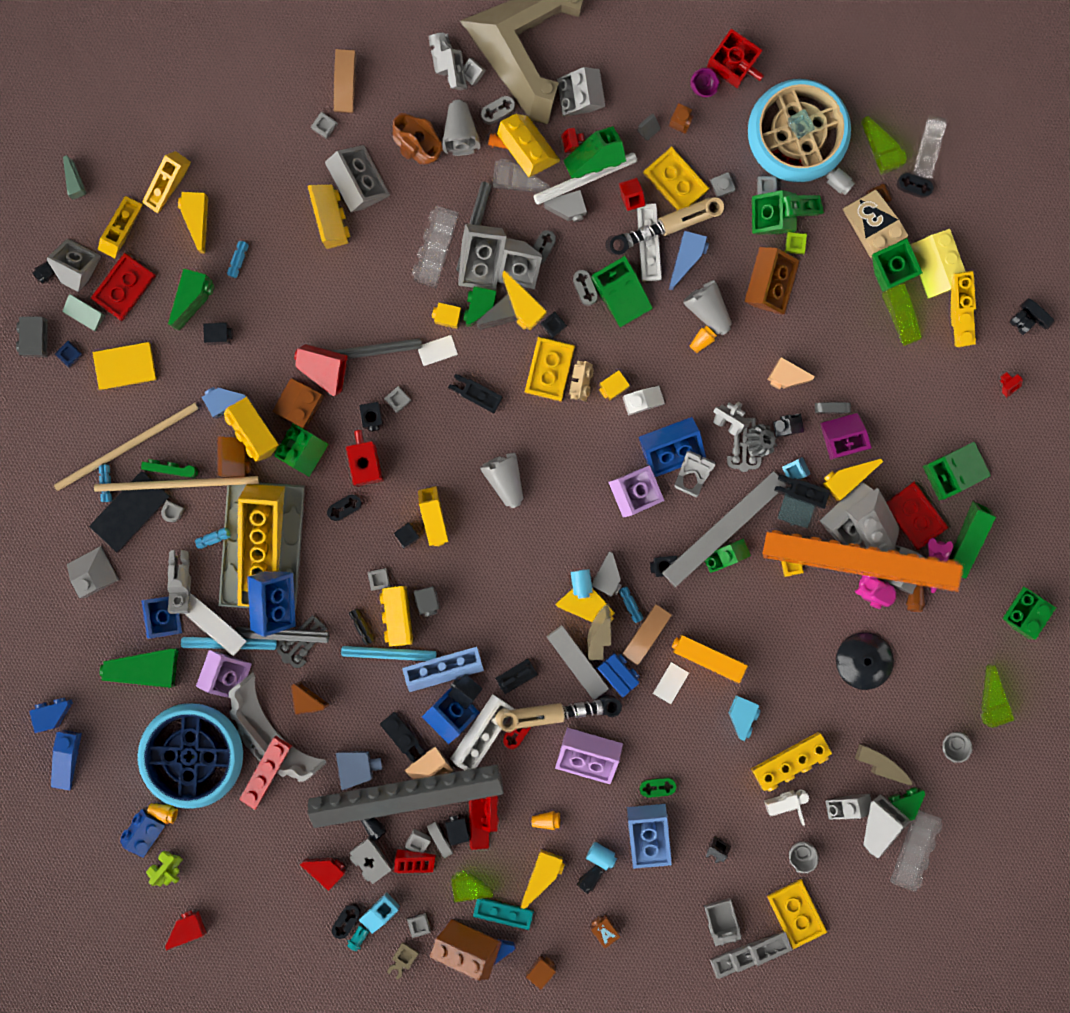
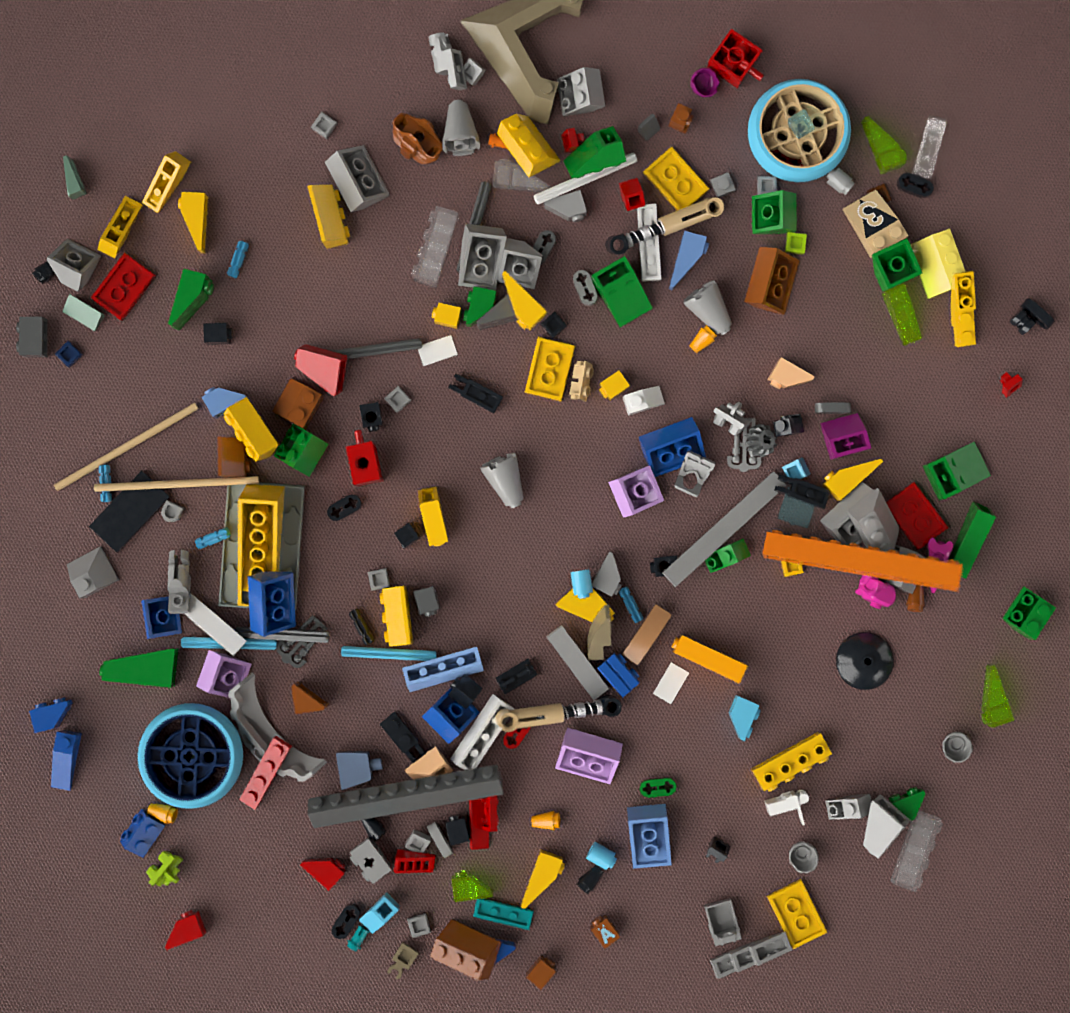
yellow tile [92,342,157,390] -> none
green plate [141,459,199,478] -> none
medium nougat slope [334,49,356,113] -> none
light grey beam [481,96,515,124] -> none
green plate [781,195,824,217] -> none
dark tan slope [855,744,913,786] -> none

